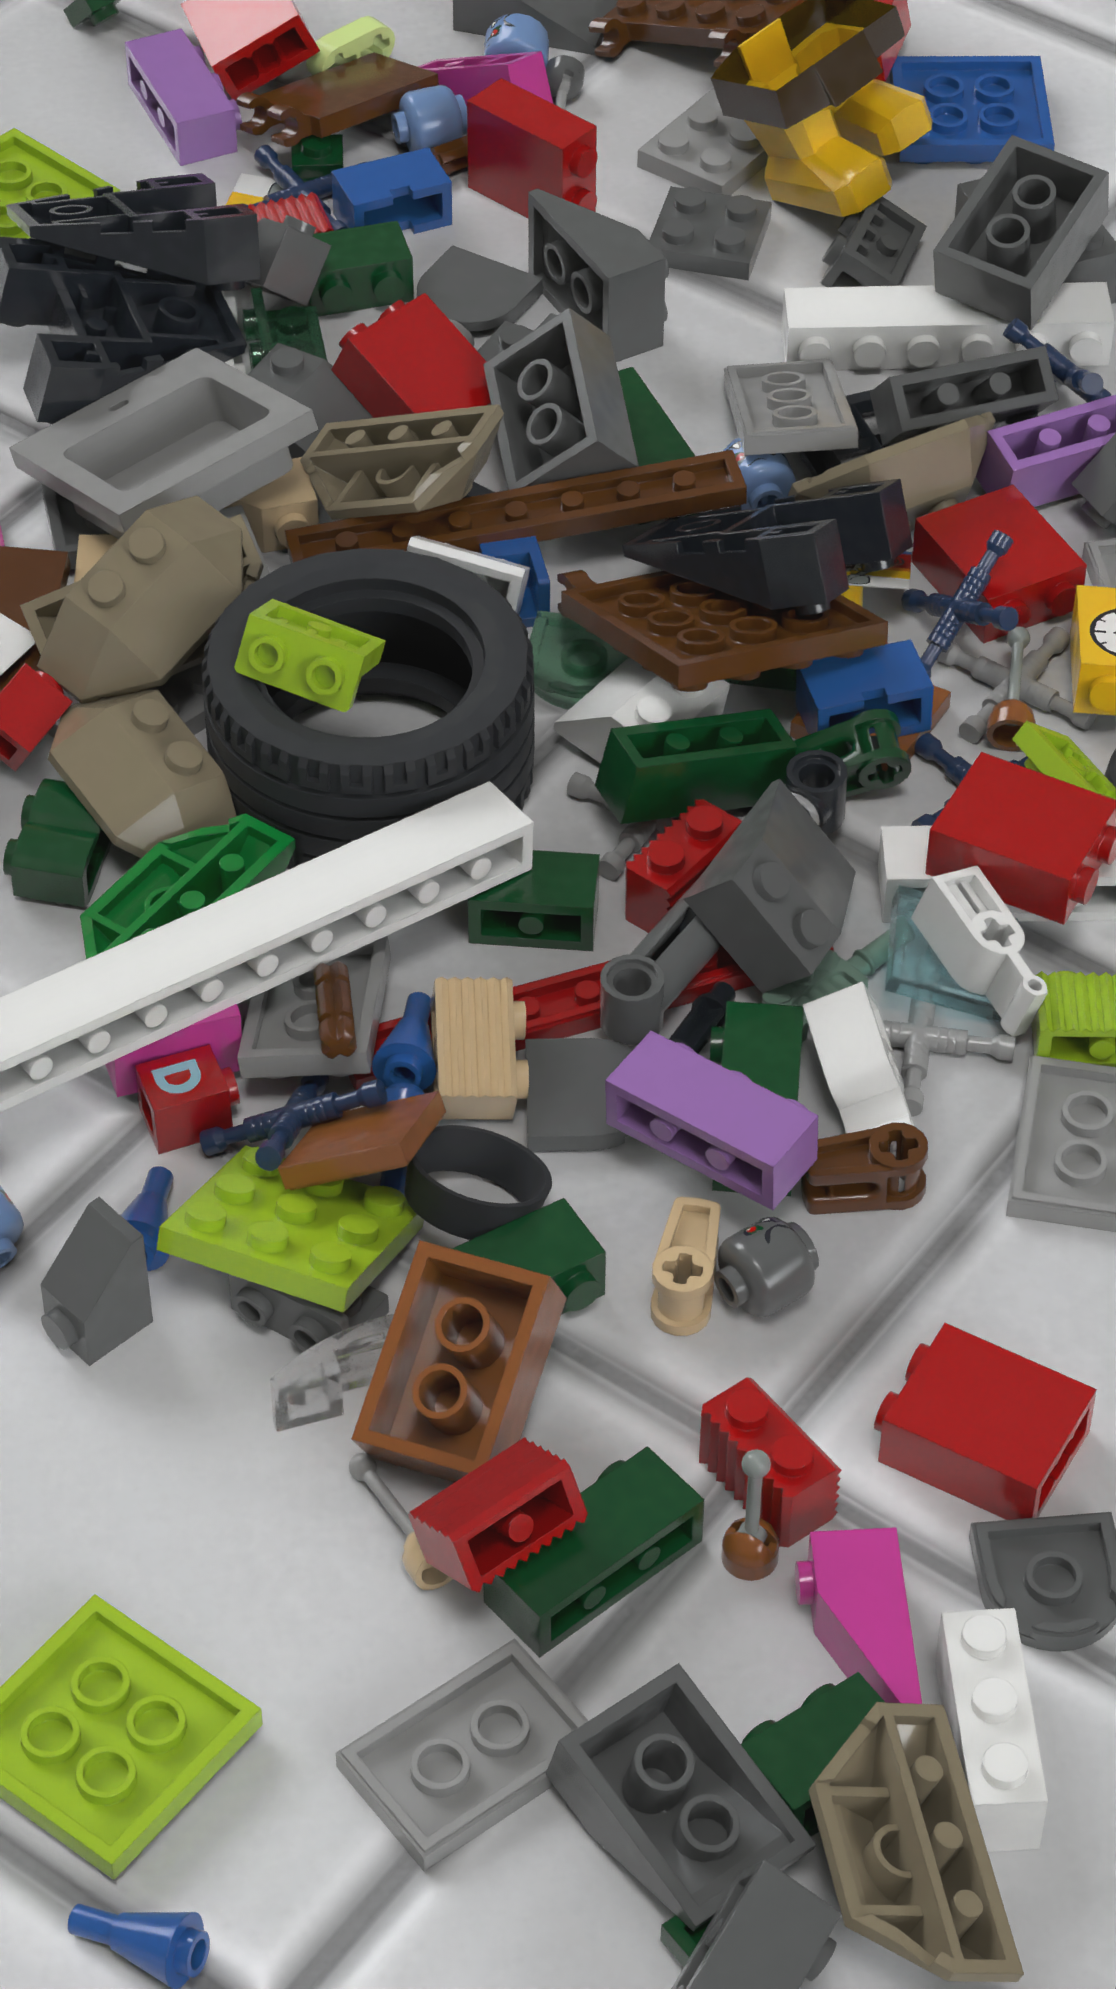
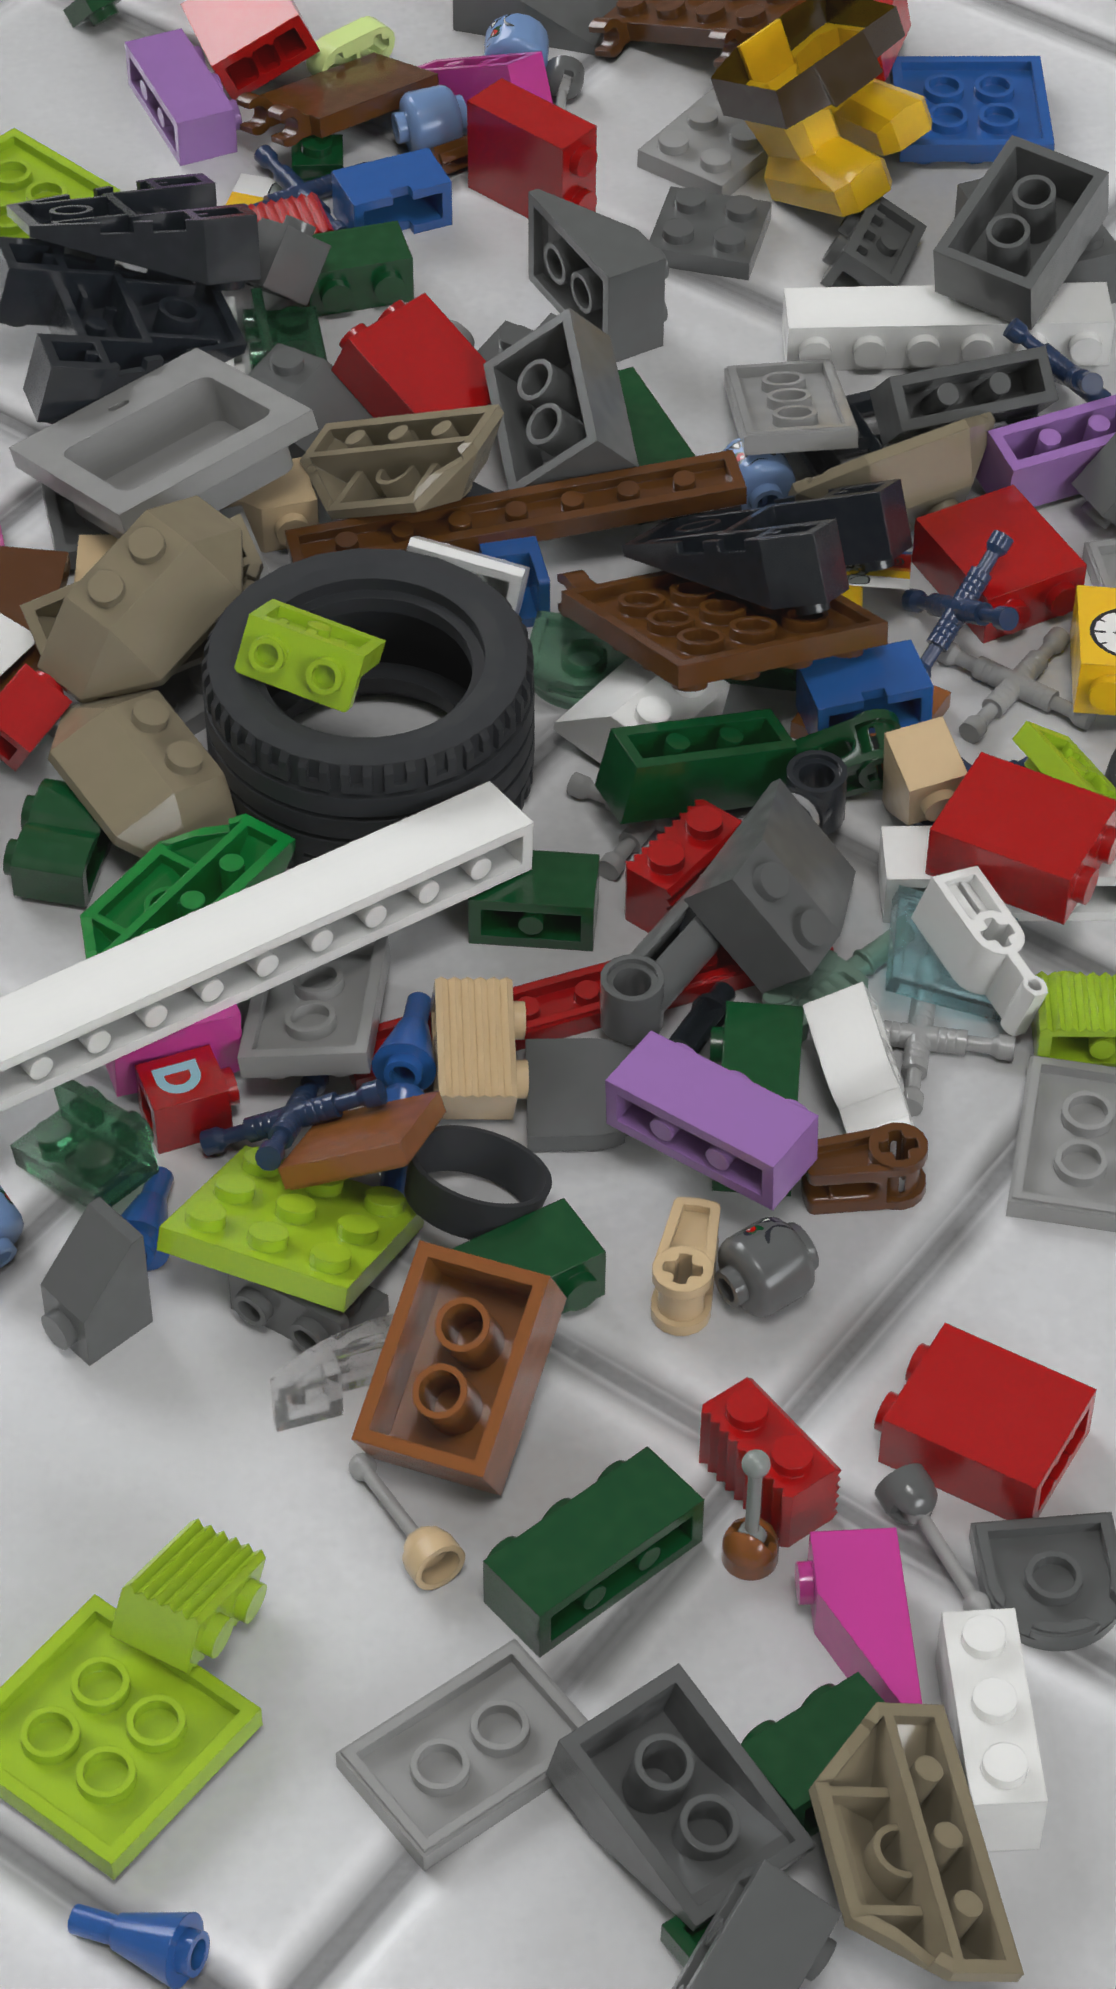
reddish brown axle [313,961,357,1059] -> none
red brick [408,1437,588,1592] -> none
dark grey tile [417,245,543,332] -> none
dark orange hinge [987,626,1036,751] -> none
none -> clear green bracket [10,1079,159,1207]
none -> lime brick [110,1518,267,1675]
none -> hinge [875,1463,992,1611]
none -> tan slope [882,716,967,826]

